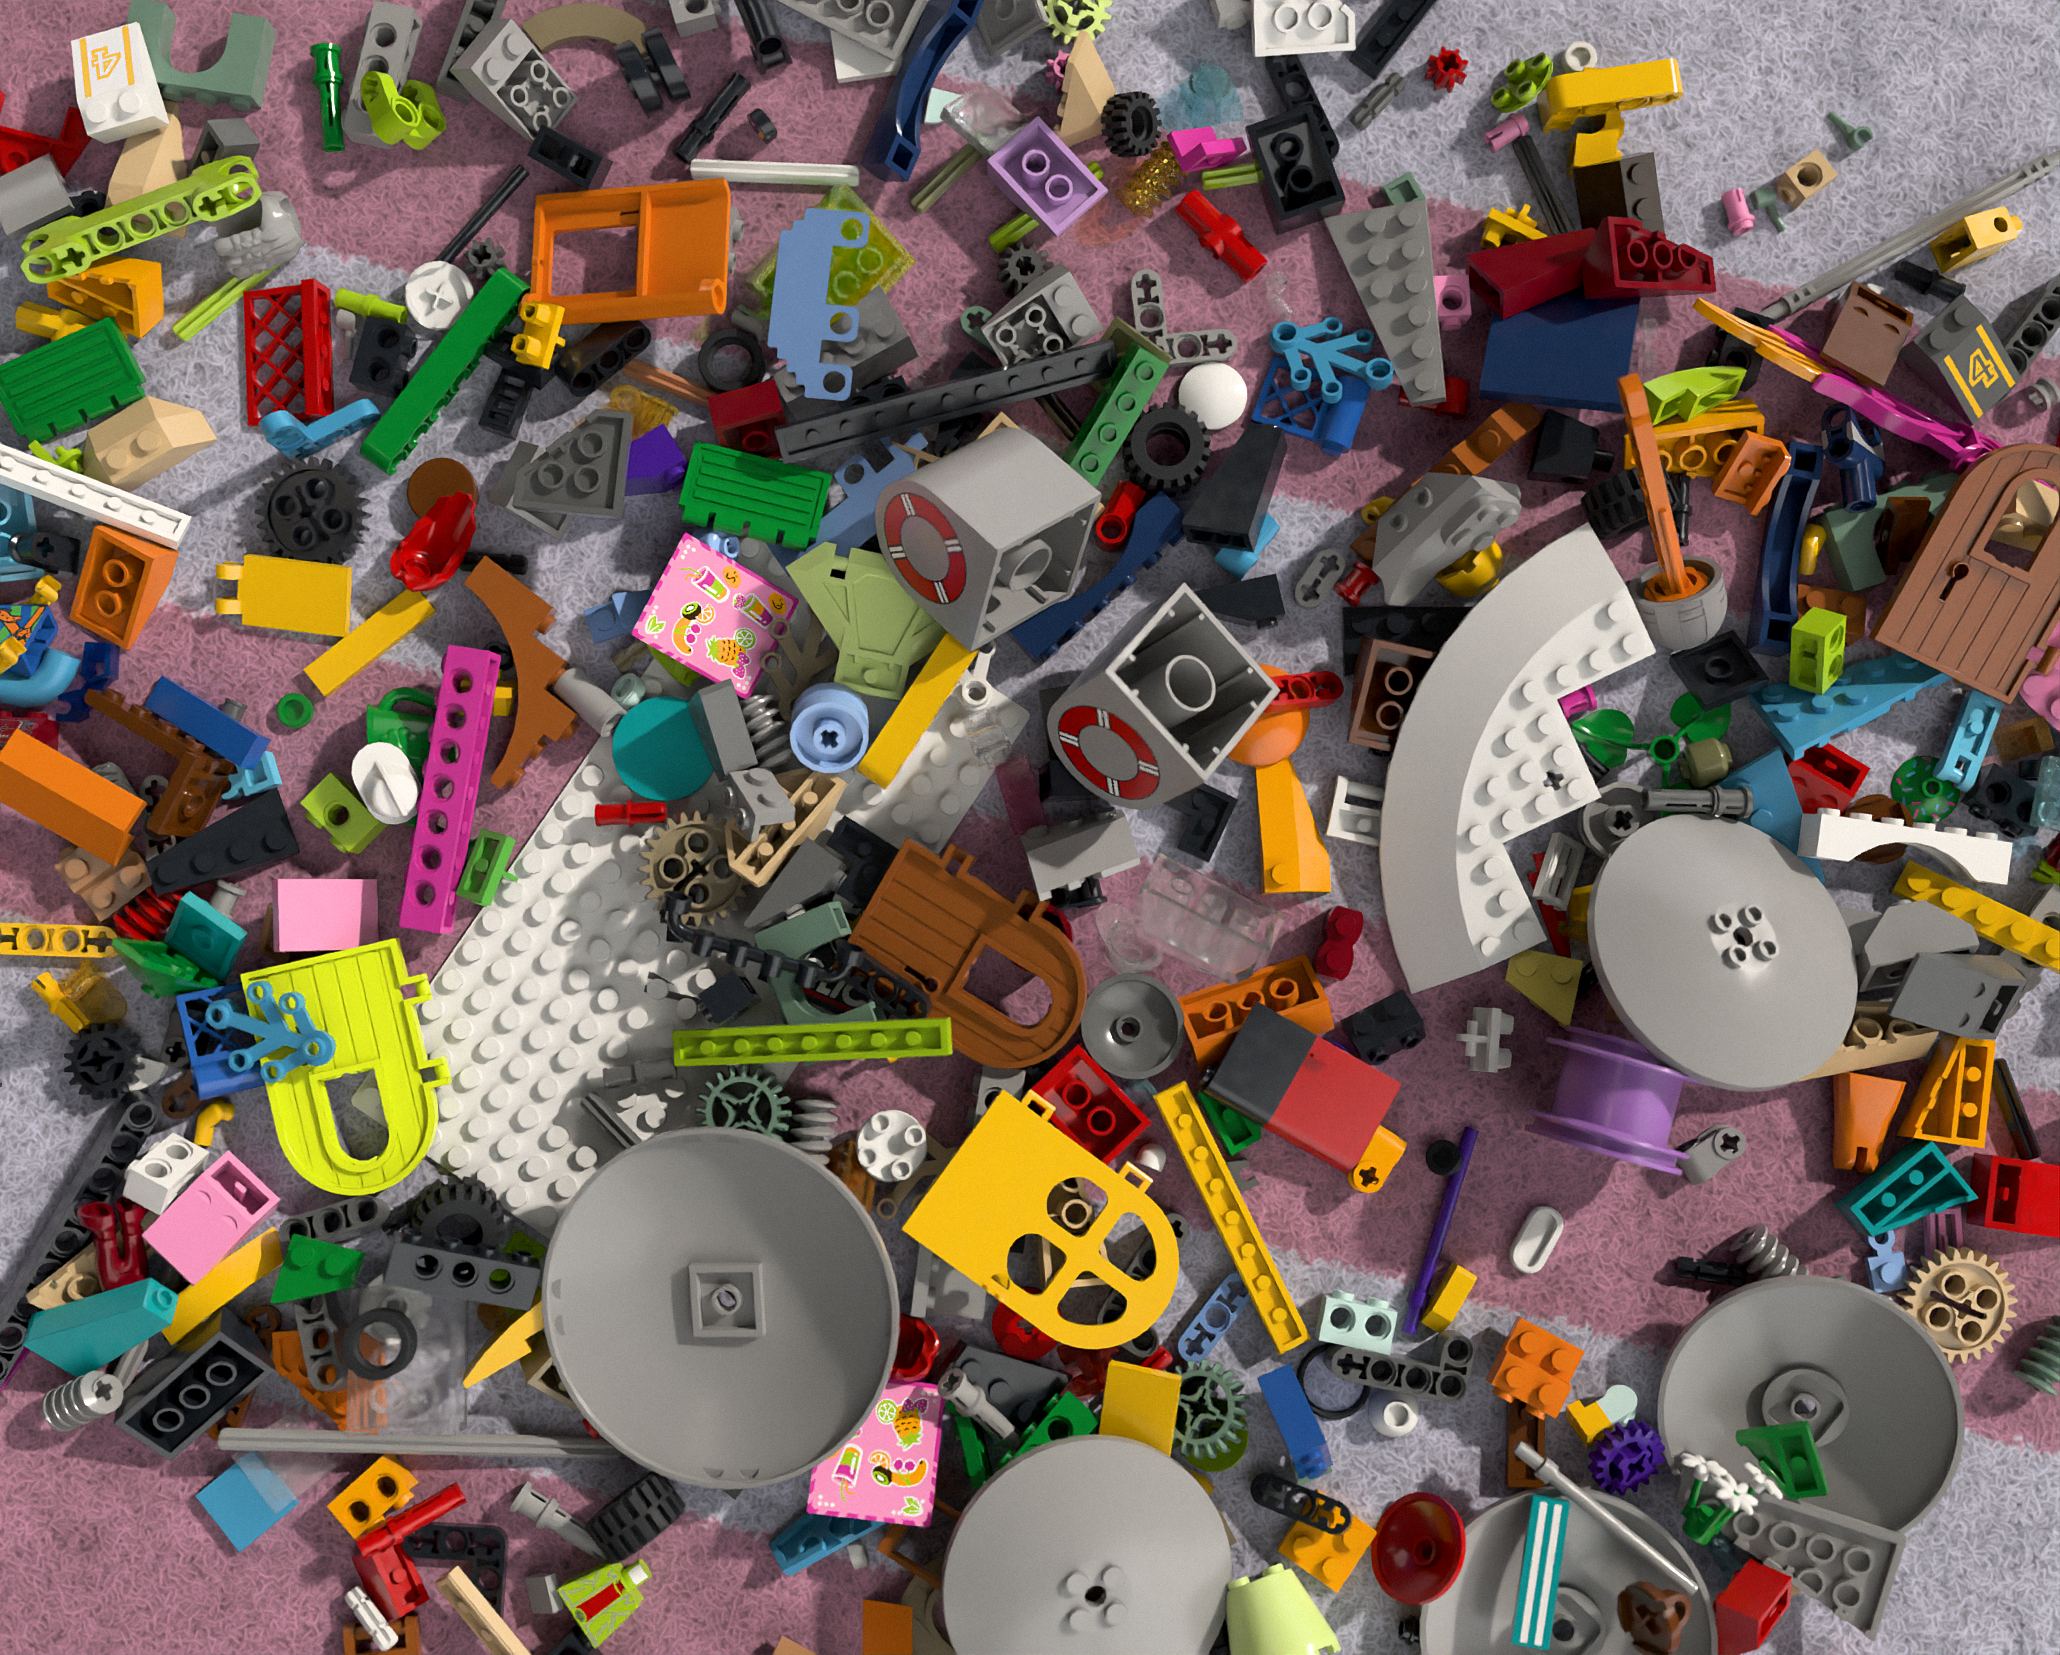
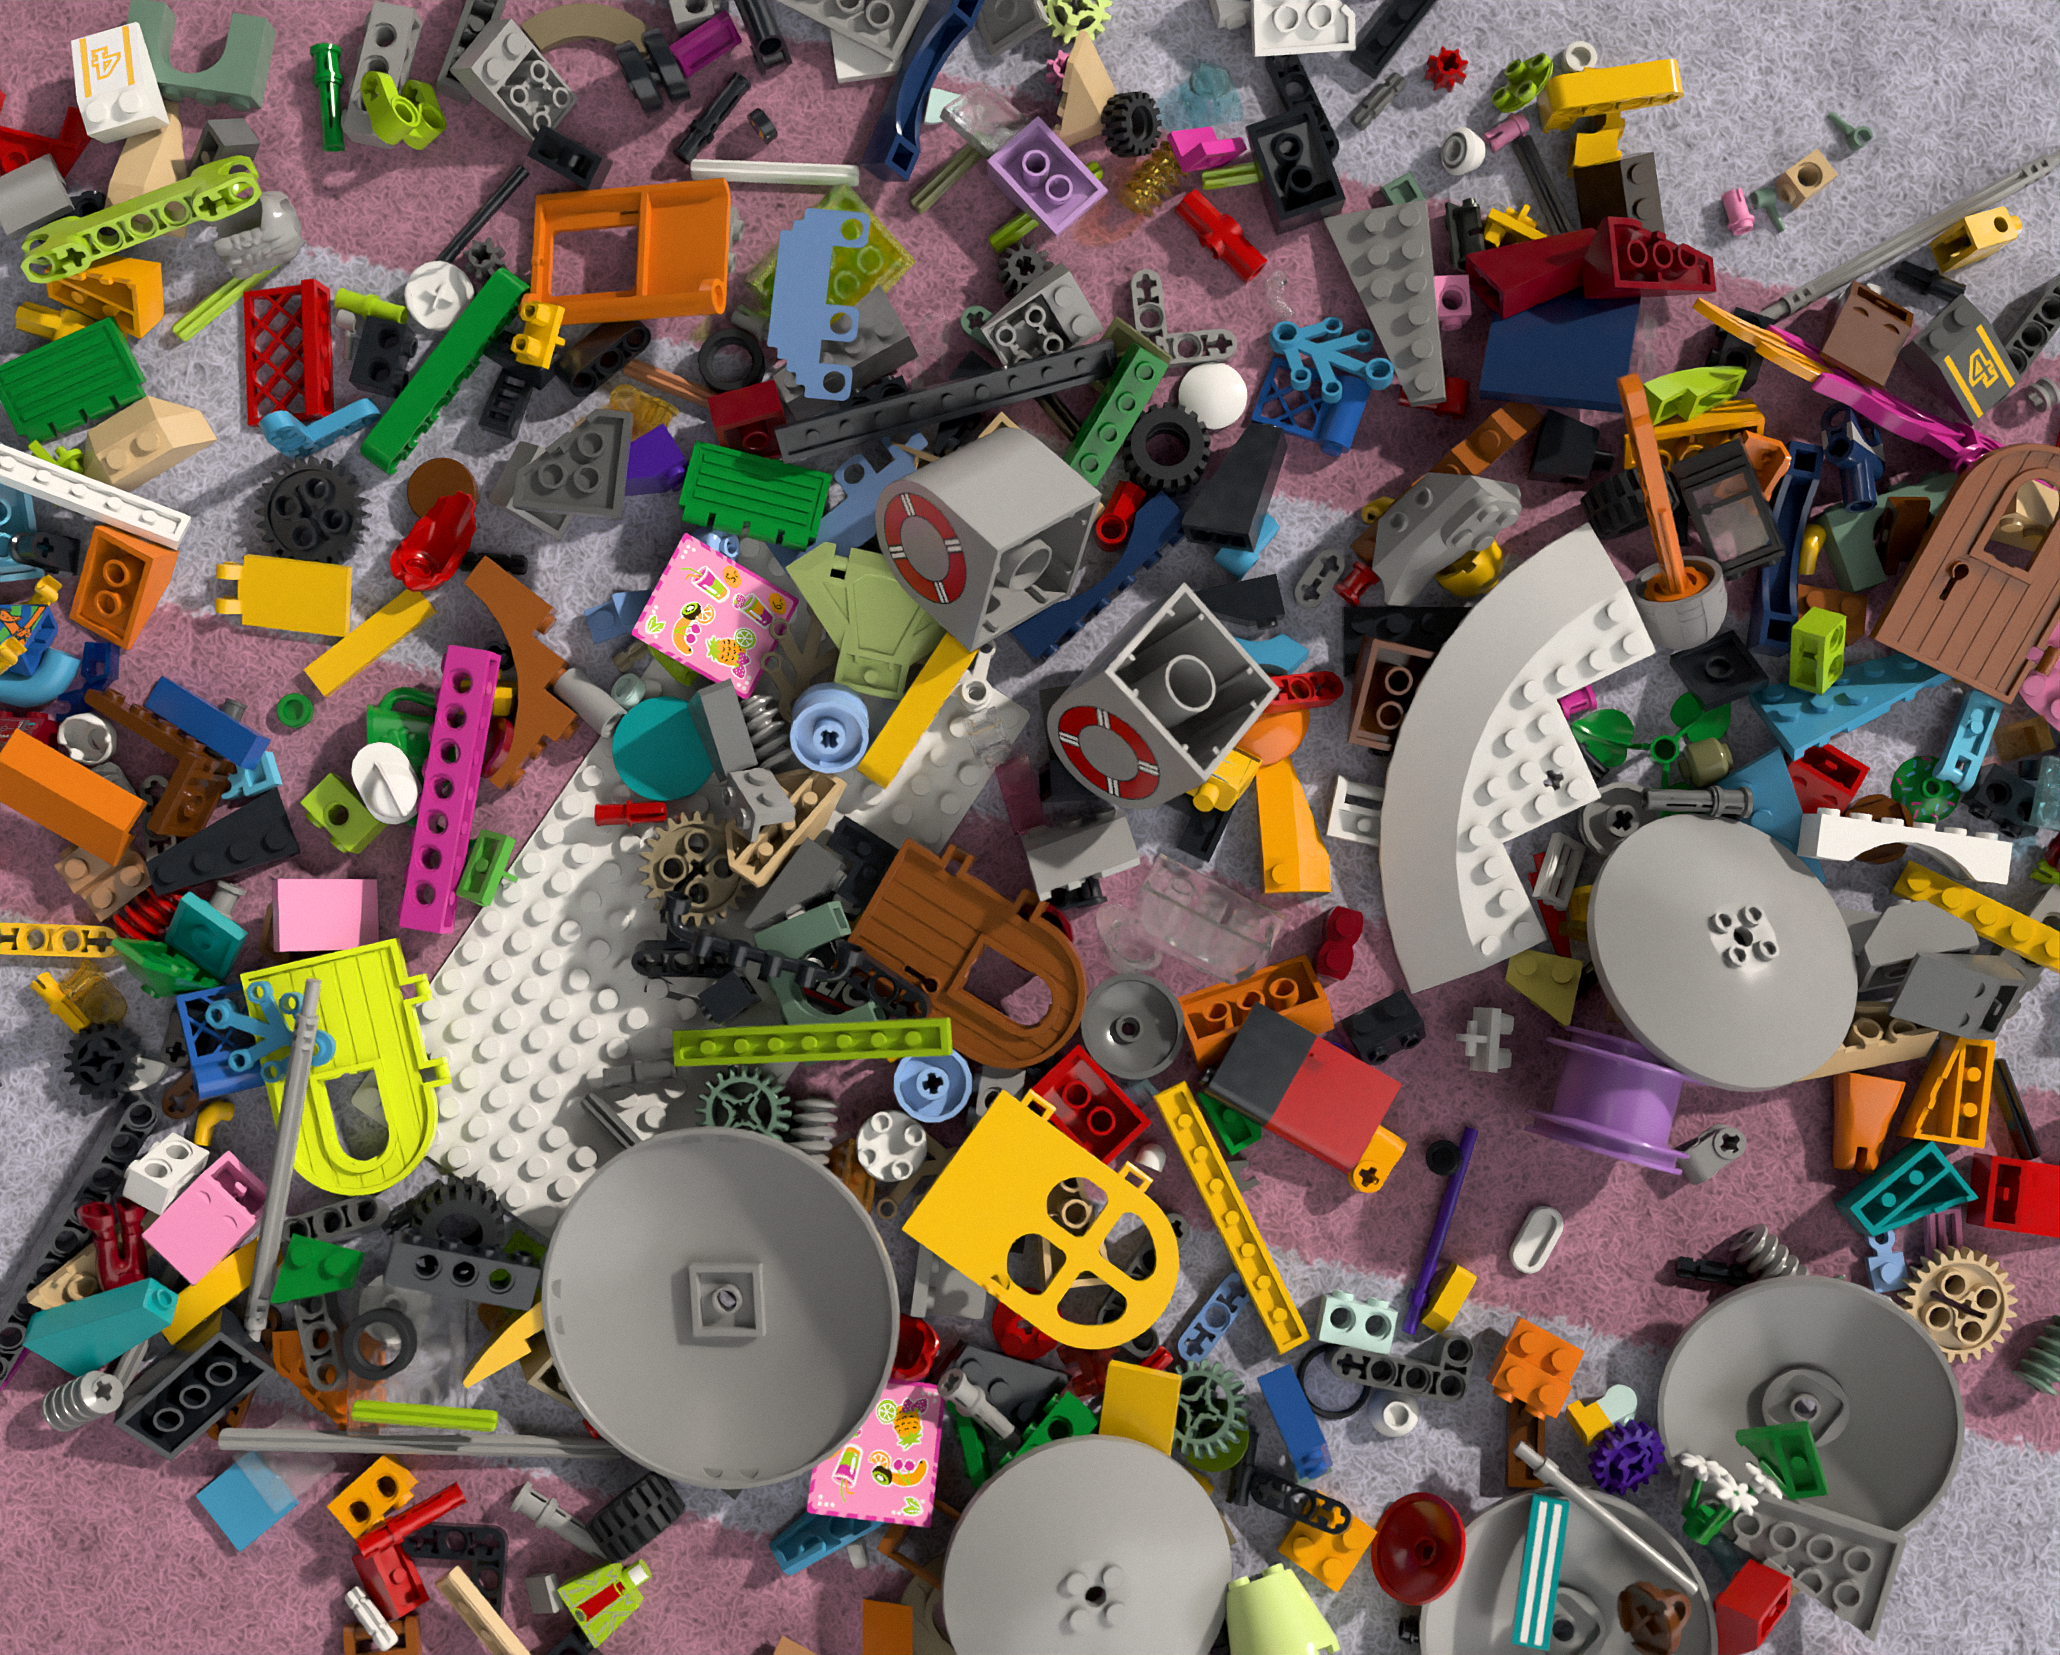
none -> white hair [57,713,117,766]
none -> light grey axle [242,978,321,1363]
none -> lime axle [351,1399,498,1432]
none -> dark red piece [480,717,514,778]
none -> black beam [631,940,735,978]
none -> magenta tile [669,10,743,78]
none -> light blue wheel [894,1048,973,1122]
none -> yellow torso [1186,746,1263,812]
none -> black pin [1225,1430,1260,1507]
none -> dark azure tile [1232,633,1309,676]
none -> white cone [1441,127,1485,176]
none -> pearl dark grey hinge [1445,198,1485,273]
none -> black door [1670,432,1786,581]

